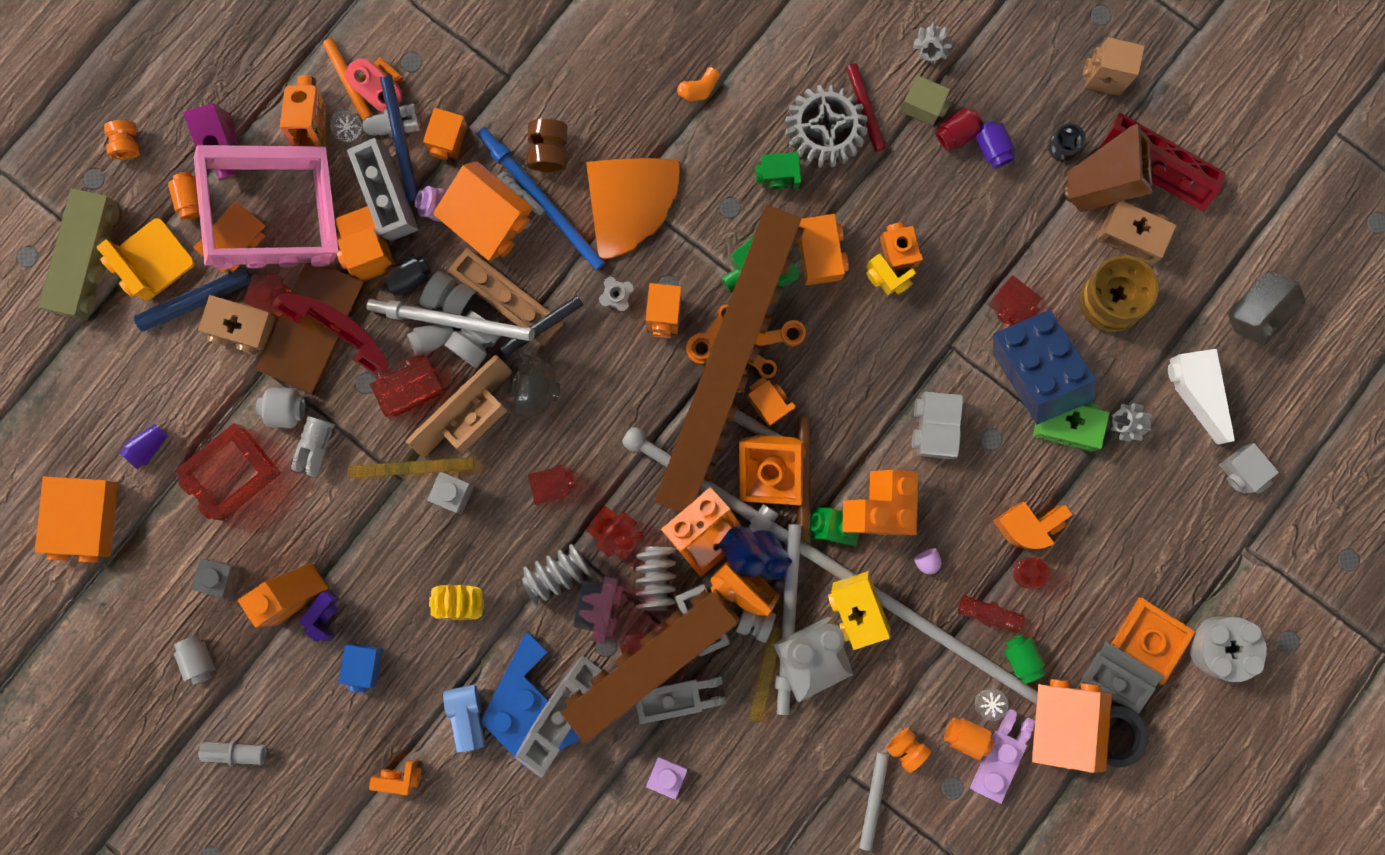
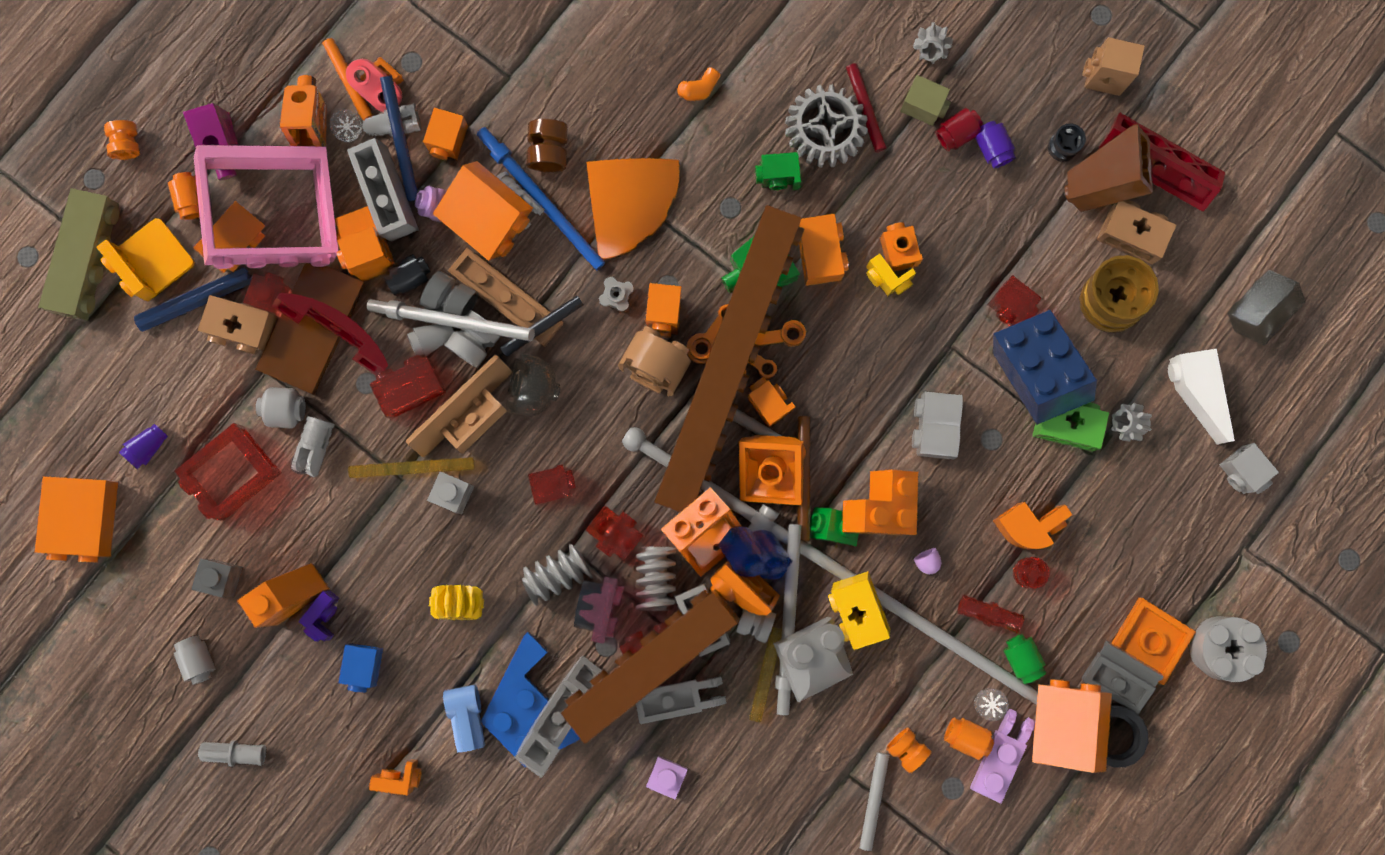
none -> medium nougat brick [618,326,691,396]

